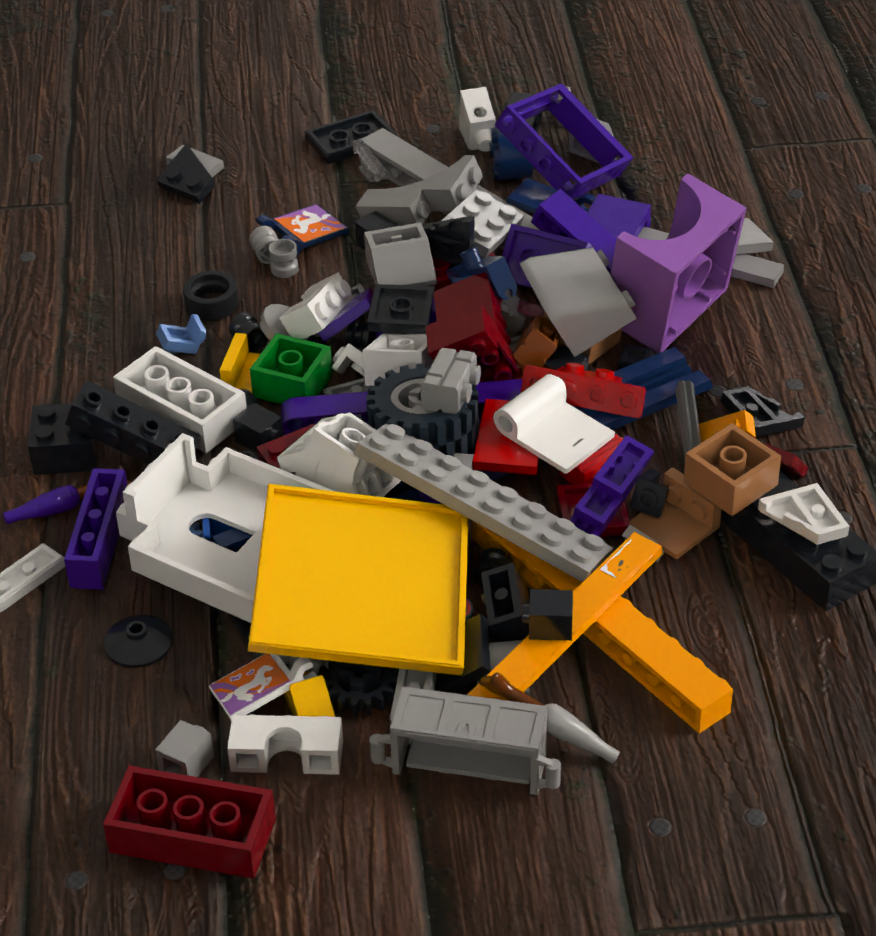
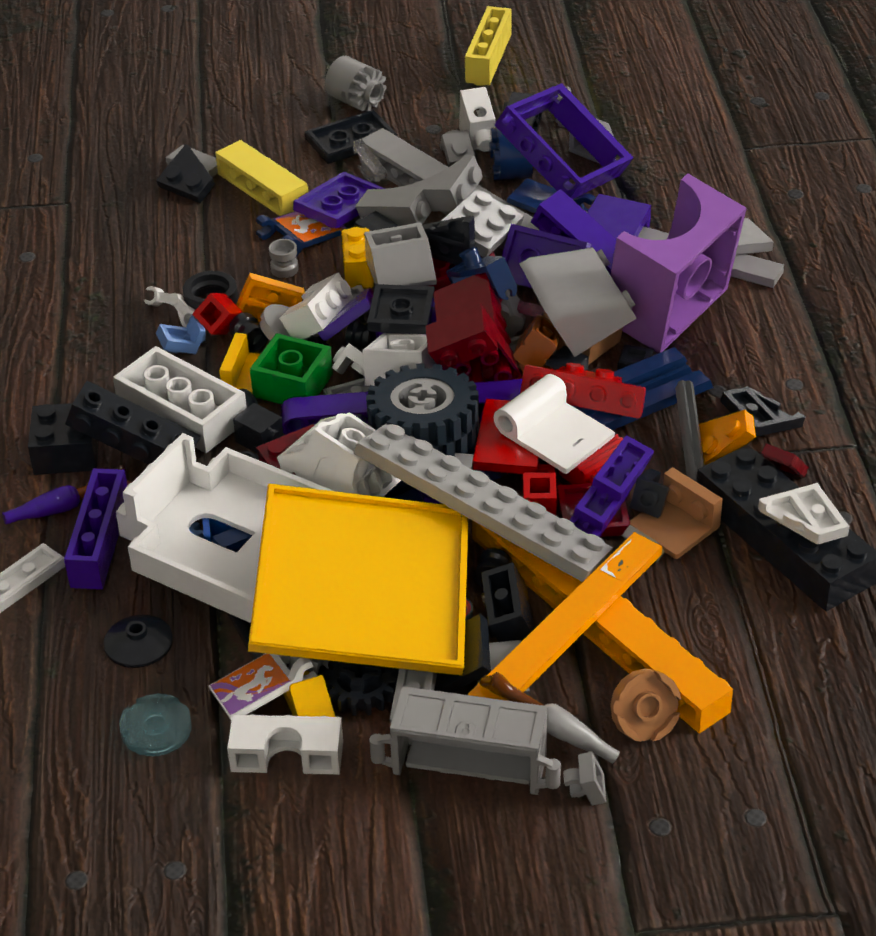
dark red brick [103,765,276,879] -> none
light grey brick [155,720,214,777] -> none
light grey wheel [249,226,278,264] -> none
light grey brick [421,347,481,414] -> none
black brick [522,589,573,641] -> none
medium nougat brick [684,423,781,516] -> none
none -> clear light blue tile [119,693,192,756]
none -> white piece [144,286,195,327]
none -> red brick [192,293,243,335]
none -> light yellow brick [215,140,309,216]
none -> light orange wing [236,273,305,322]
none -> dark purple plate [293,171,385,229]
none -> light grey gear [325,56,387,111]
none -> yellow brick [341,227,374,289]
none -> light grey bracket [439,130,475,167]
none -> light yellow brick [465,6,511,86]
none -> red brick [523,464,557,516]
none -> light grey tile [563,751,606,806]
none -> medium nougat tile [610,668,681,742]

